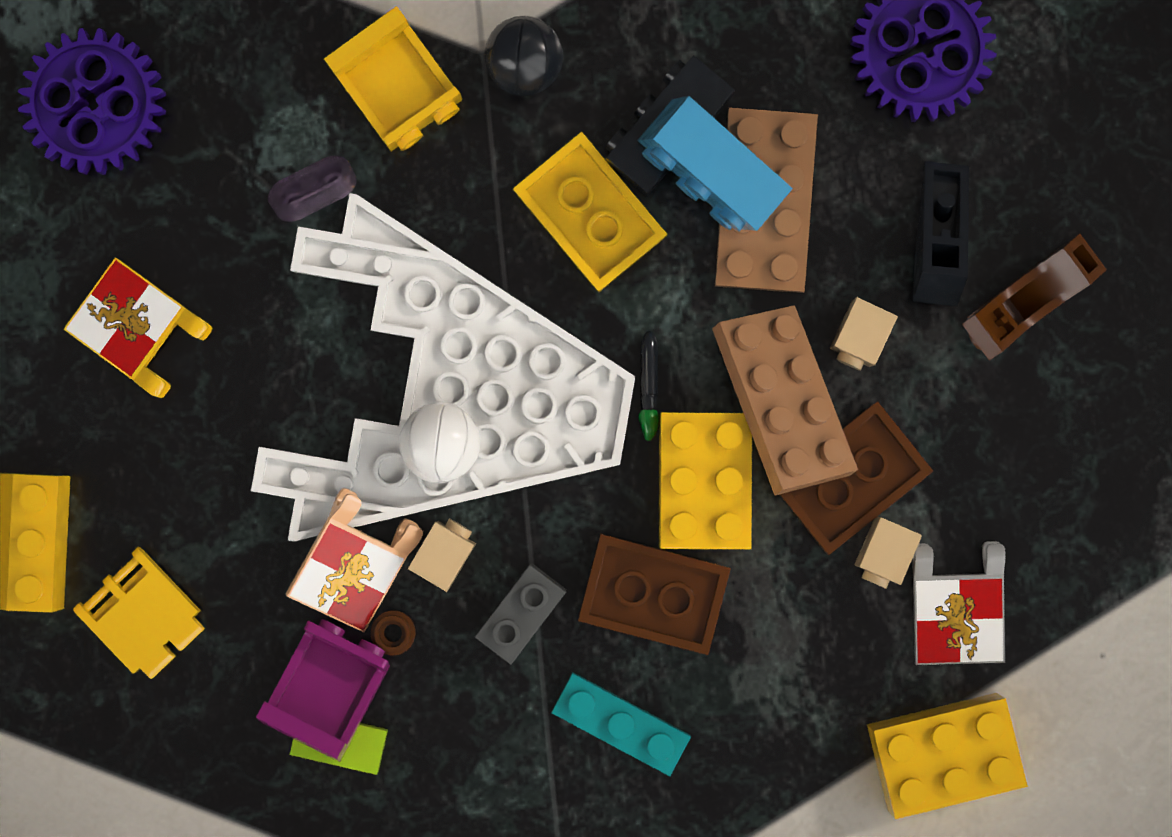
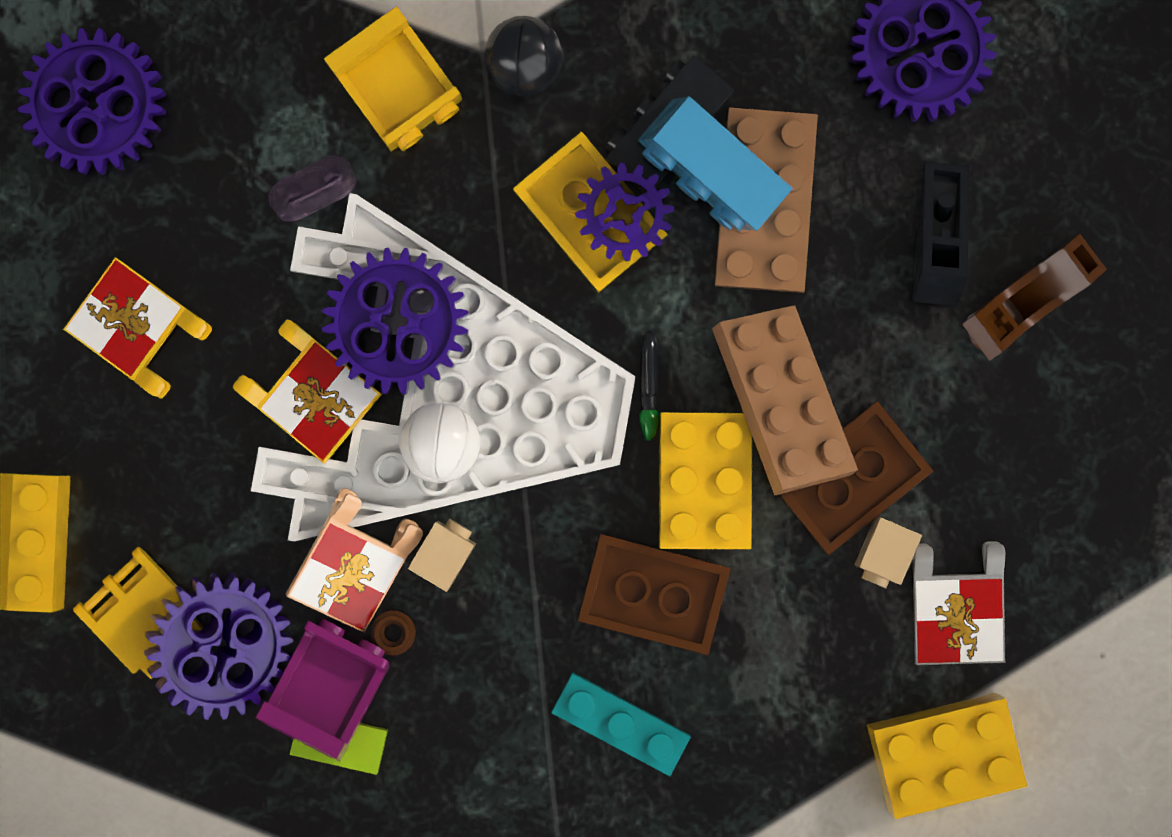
dark grey brick [475,563,567,665] -> none
tan brick [830,297,898,371] -> none
none -> dark purple gear [144,573,293,720]
none -> flag [233,320,382,464]
none -> dark purple gear [322,248,469,395]
none -> dark purple gear [575,162,674,261]

